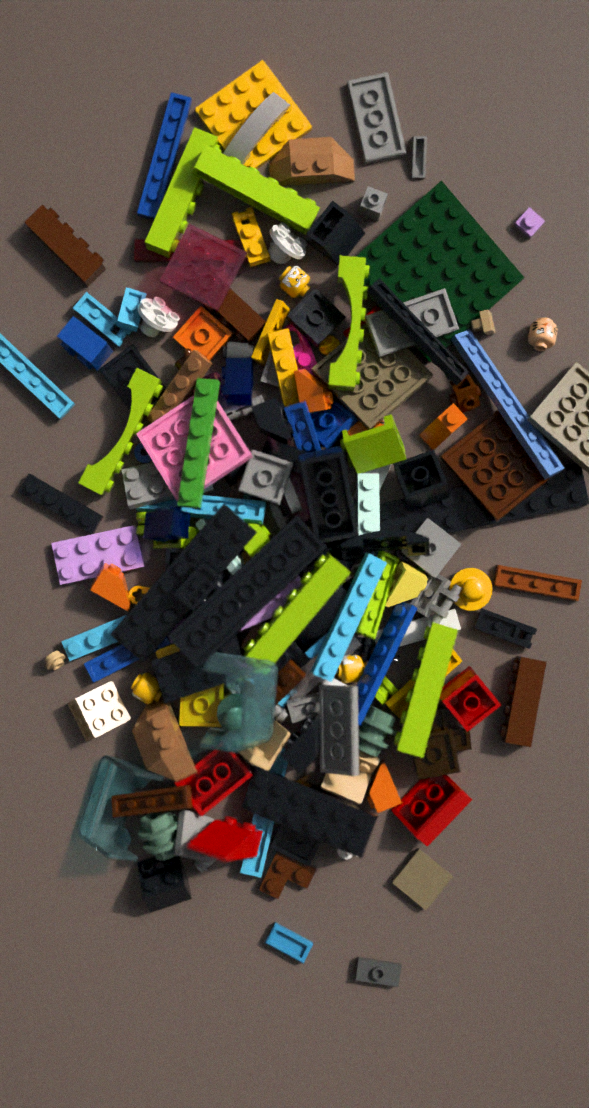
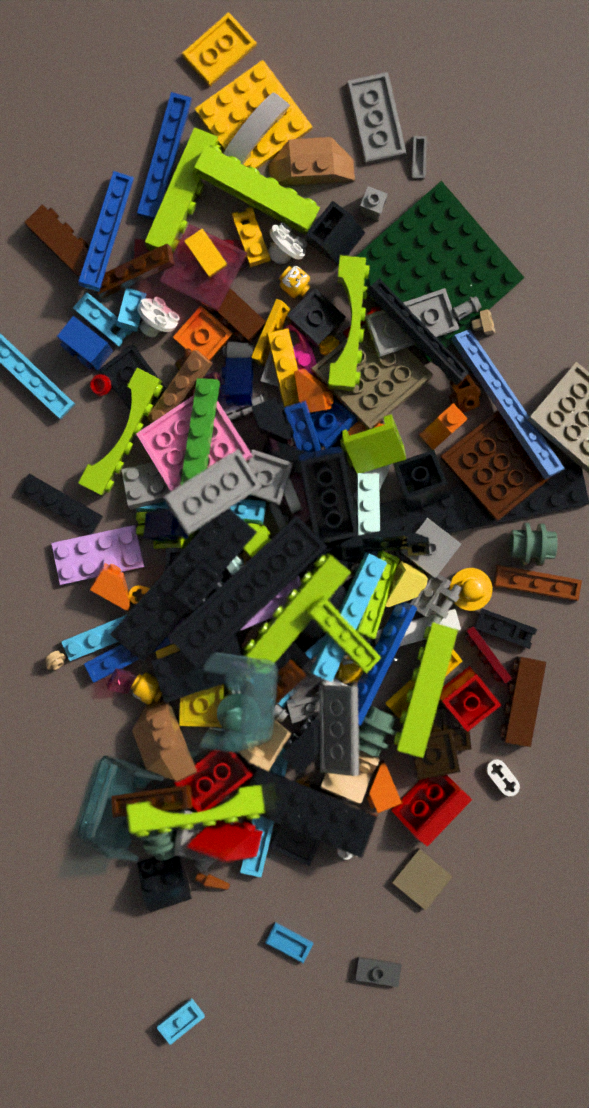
bracket [67,681,131,742] -> none
blue plate [134,443,152,463] -> none
reddish brown plate [259,851,316,899] -> none
lime wheel [375,676,399,705] -> none
lavender plate [514,207,545,239] -> none
light nougat head [528,317,558,351] -> none
none -> blue plate [78,171,134,292]
none -> red plate [90,374,111,396]
none -> reddish brown plate [97,244,174,299]
none -> clear pink plate [106,668,136,694]
none -> lime arch [127,785,264,836]
none -> medium azure plate [157,998,205,1045]
none -> light grey tile [163,449,262,534]
none -> yellow tile [182,12,257,87]
none -> yellow tile [185,229,227,278]
none -> dark orange bar [195,873,230,890]
none -> lime tile [307,597,381,674]
none -> light grey pin [452,296,482,321]
none -> dark red plate [464,626,512,684]
none -> white beam [486,759,520,796]
none -> sand green piece [509,523,557,566]

